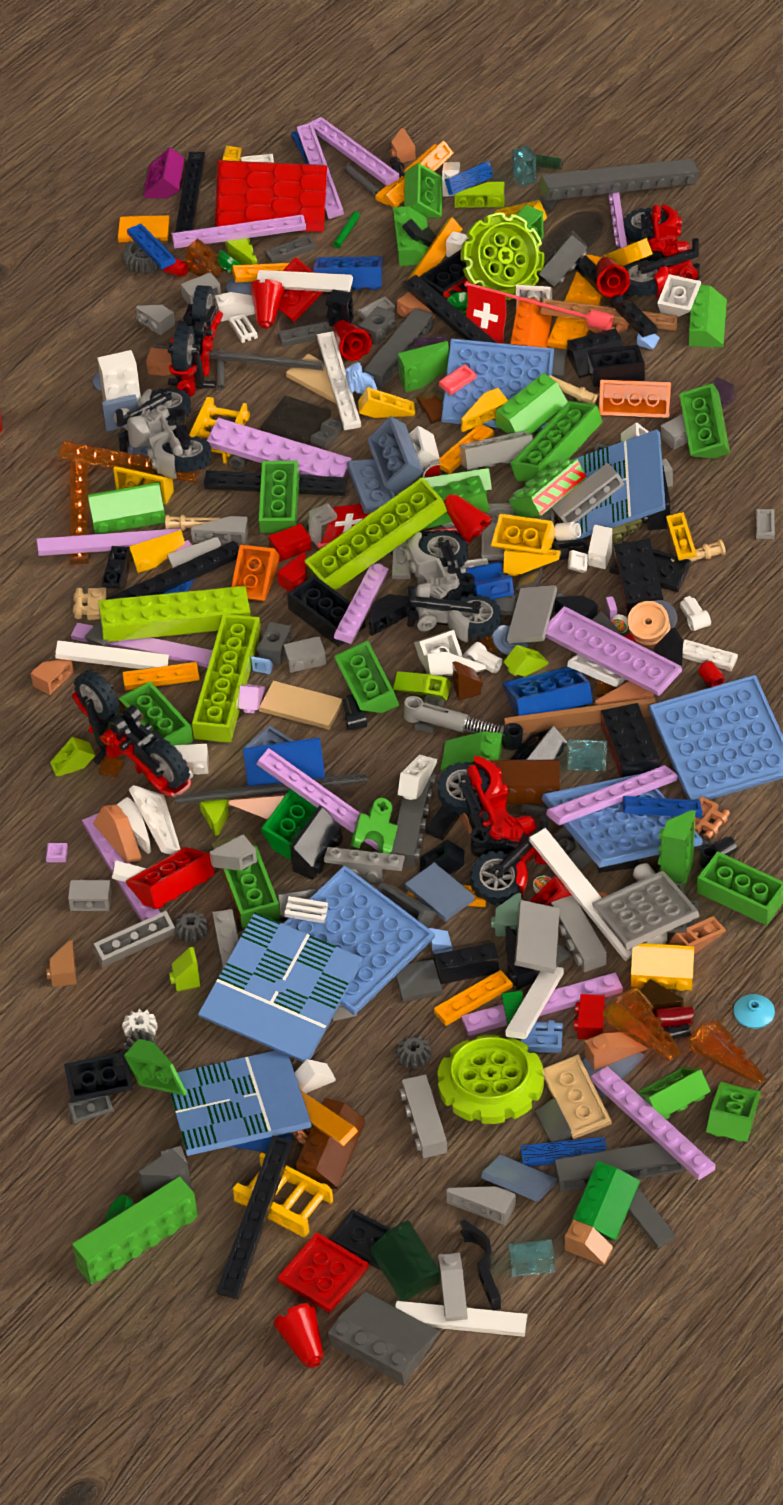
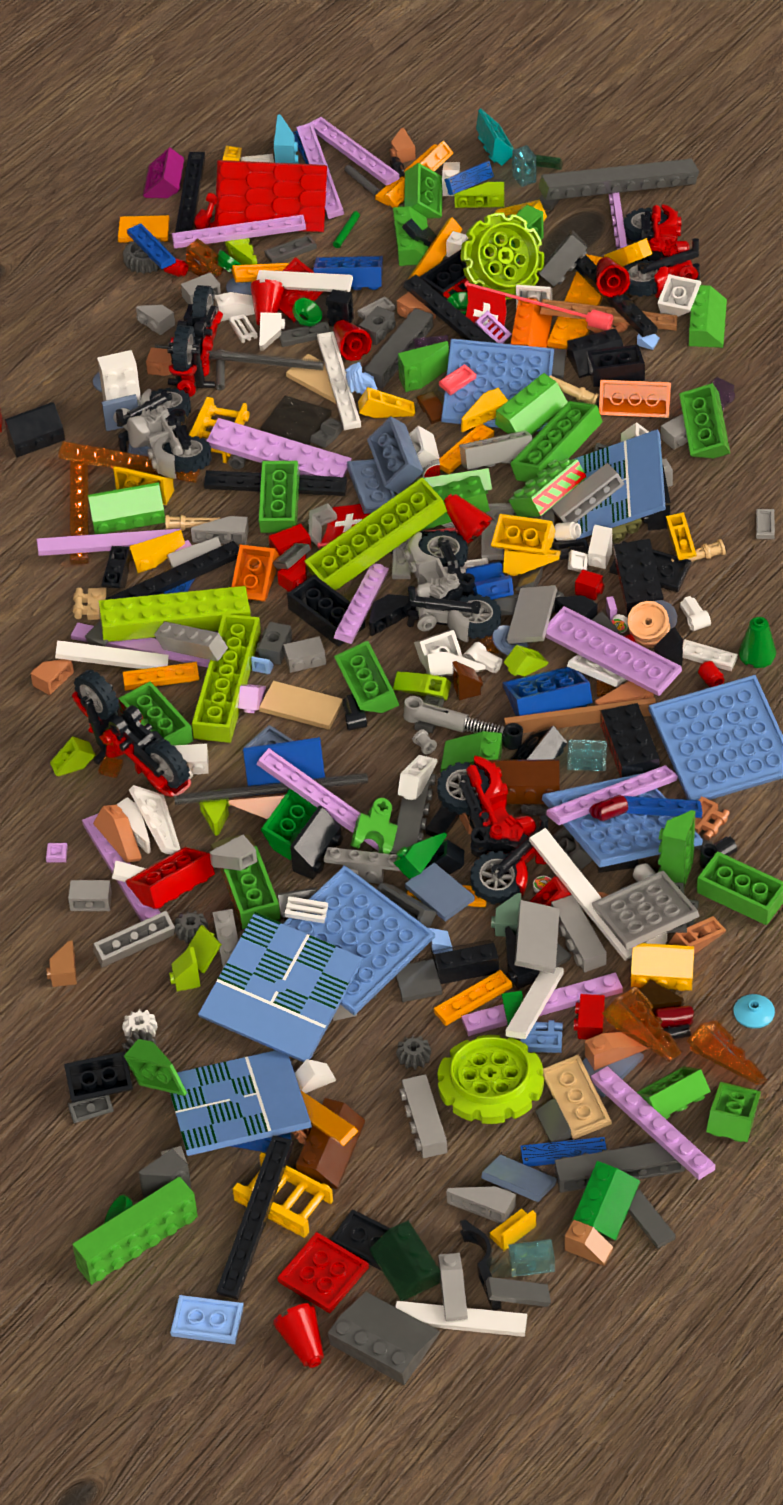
none -> black slope [5,402,65,457]
none -> light grey brick [154,621,228,662]
none -> light blue tile [170,1295,244,1344]
none -> lime piece [186,925,222,973]
none -> red piece [194,193,218,230]
none -> white slope [259,313,285,351]
none -> dark grey tile [273,543,311,569]
none -> medium azure slope [274,115,299,164]
none -> green piece [292,298,322,326]
none -> green slope [393,833,447,879]
none -> light grey bush [412,729,437,755]
none -> lavender slope [475,310,512,344]
none -> teal slope [476,108,516,166]
none -> dark grey tile [486,1277,551,1307]
none -> yellow panel [490,1209,536,1251]
none -> red brick [575,569,605,600]
none -> dark red arm [589,795,628,821]
none -> green cone [739,617,776,668]

